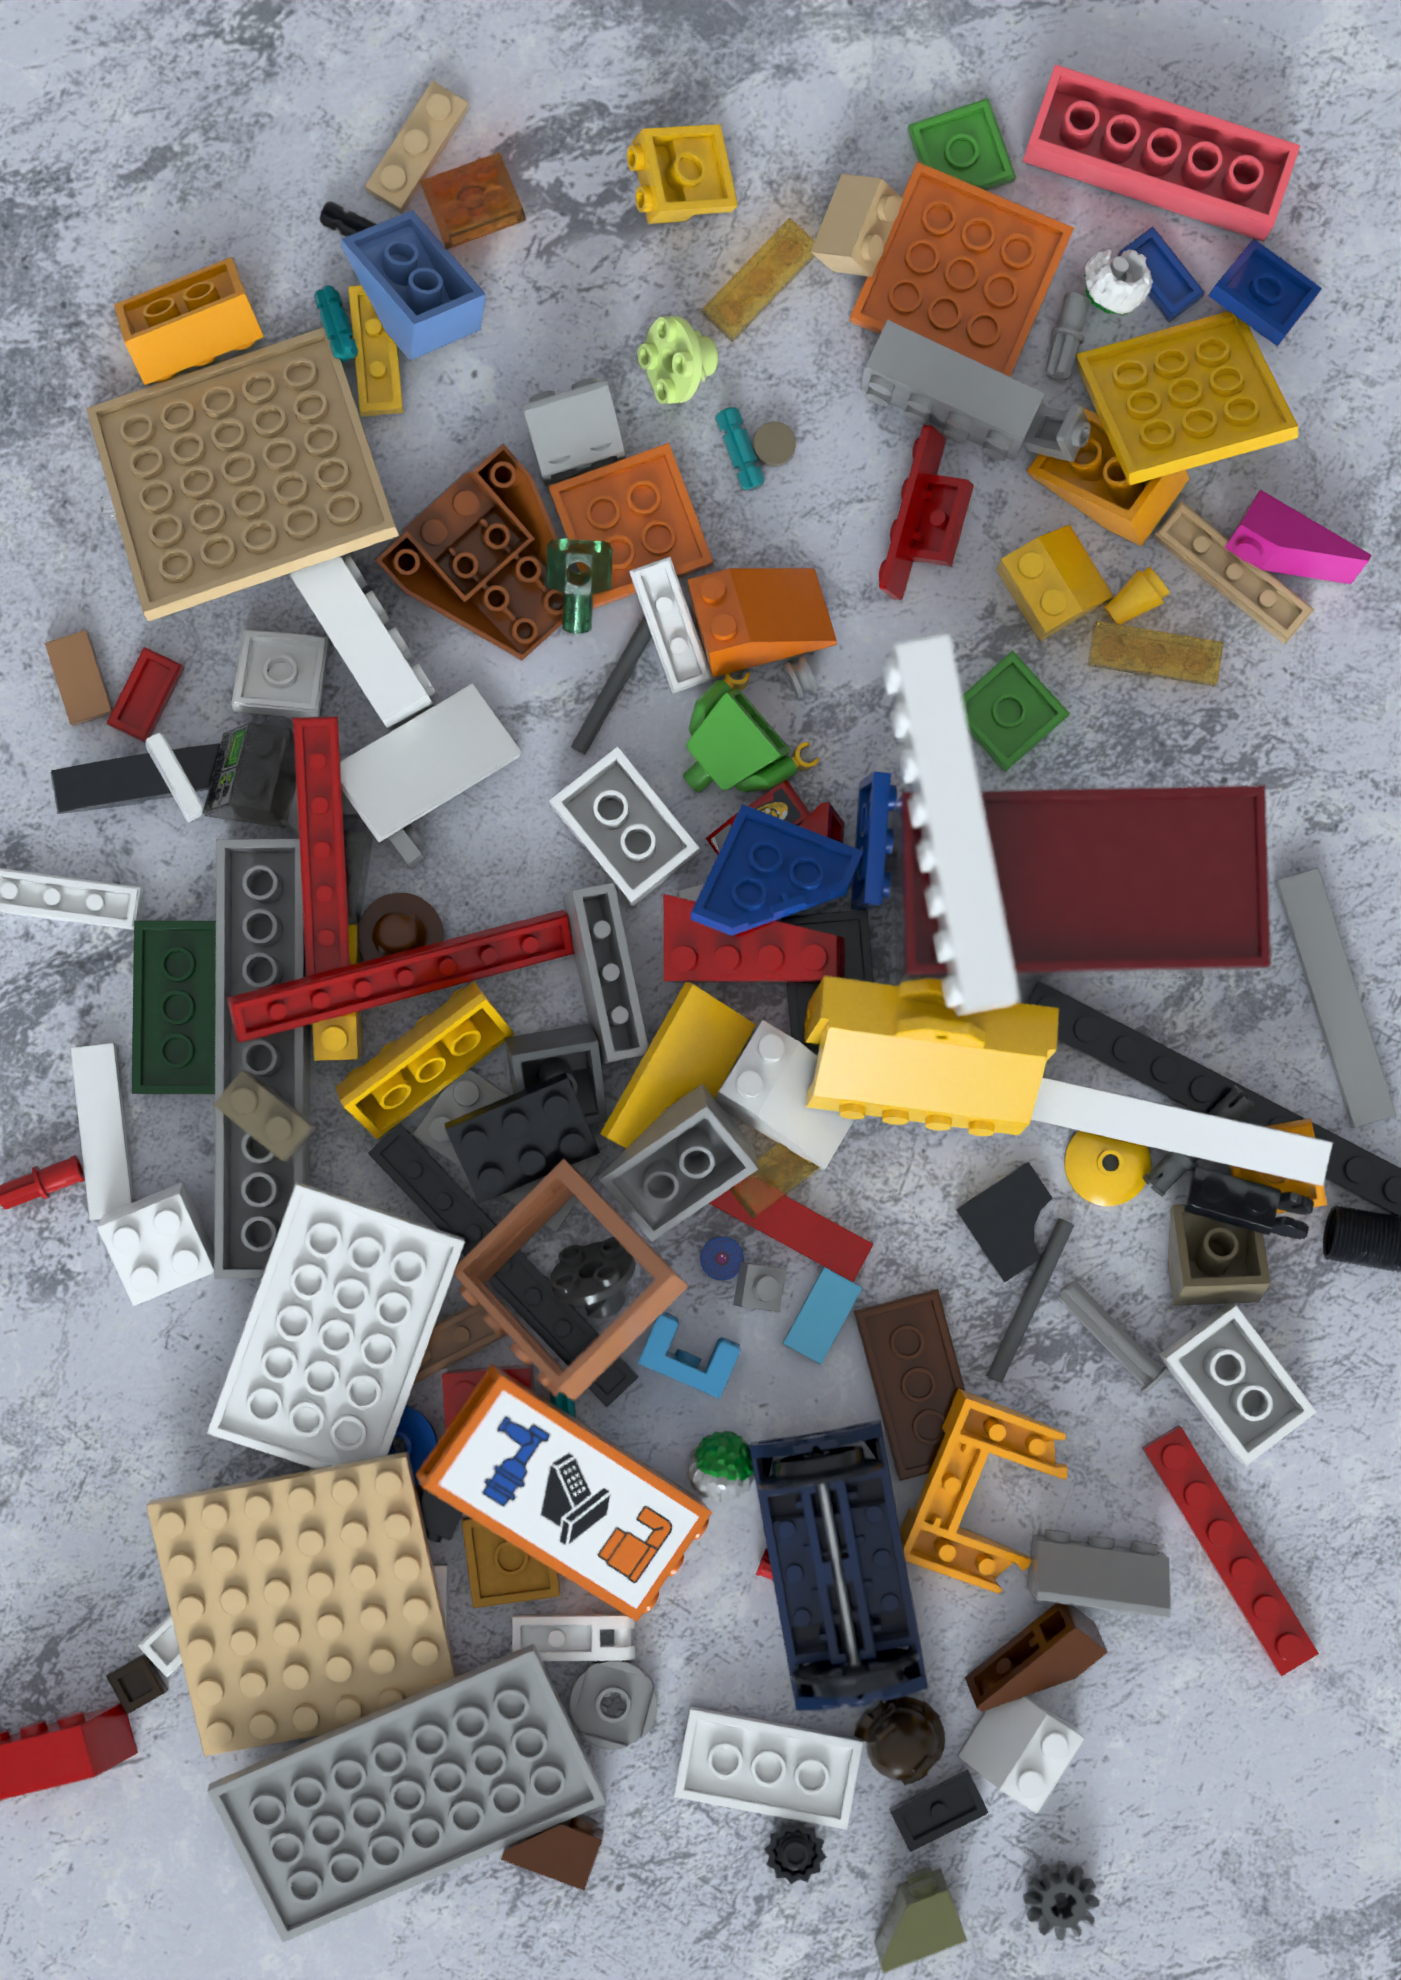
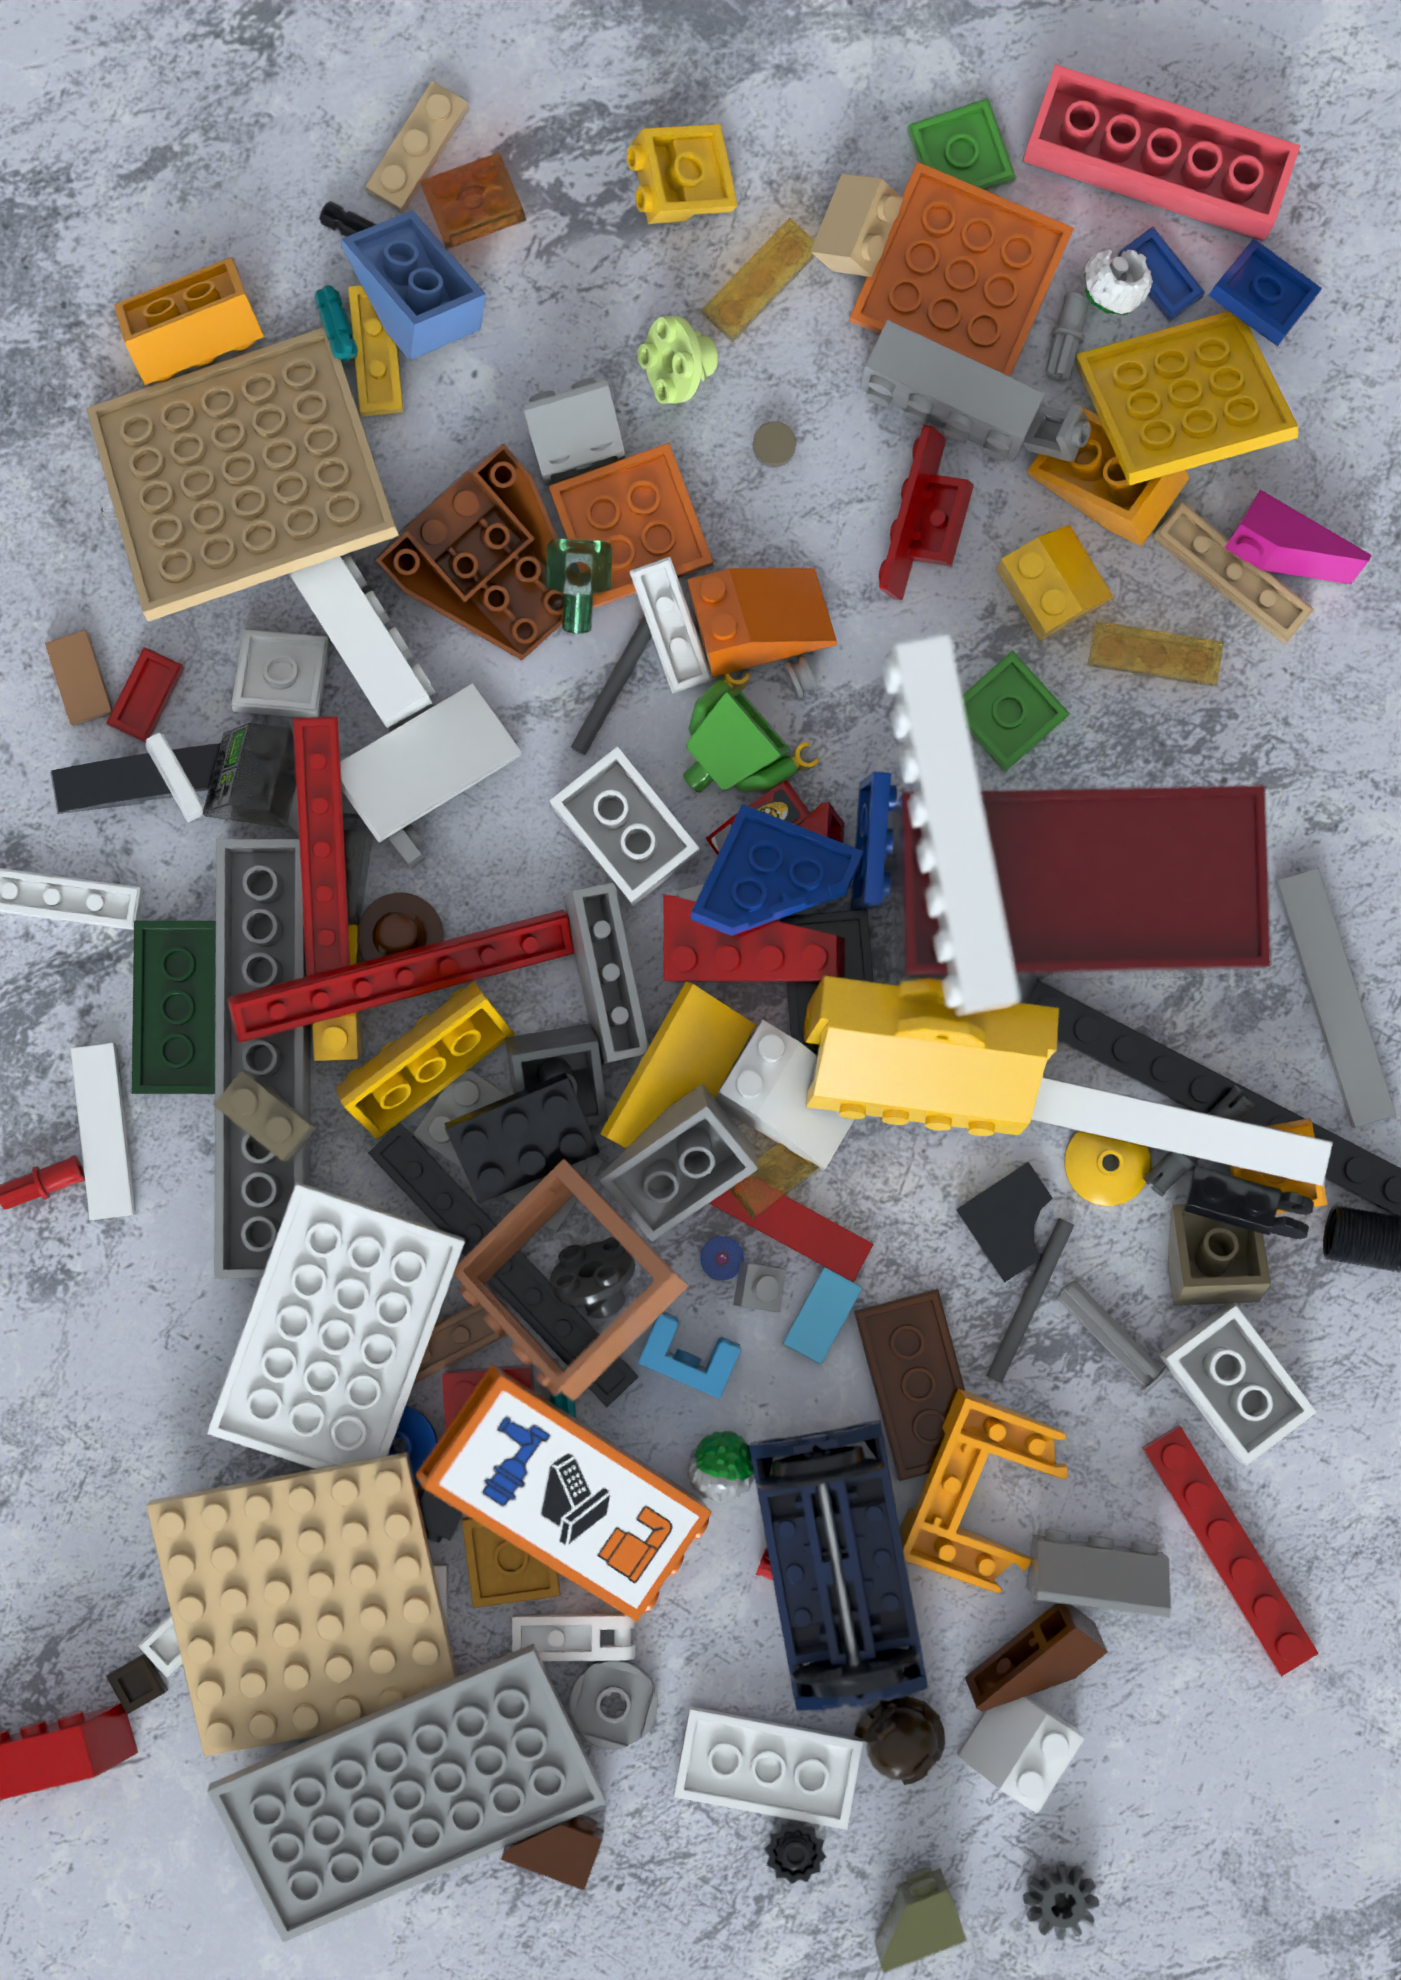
white brick [97,1182,214,1306] -> none
teal axle [715,407,765,490] -> none
black plate [889,1770,989,1852] -> none
yellow cone [1104,566,1170,627] -> none

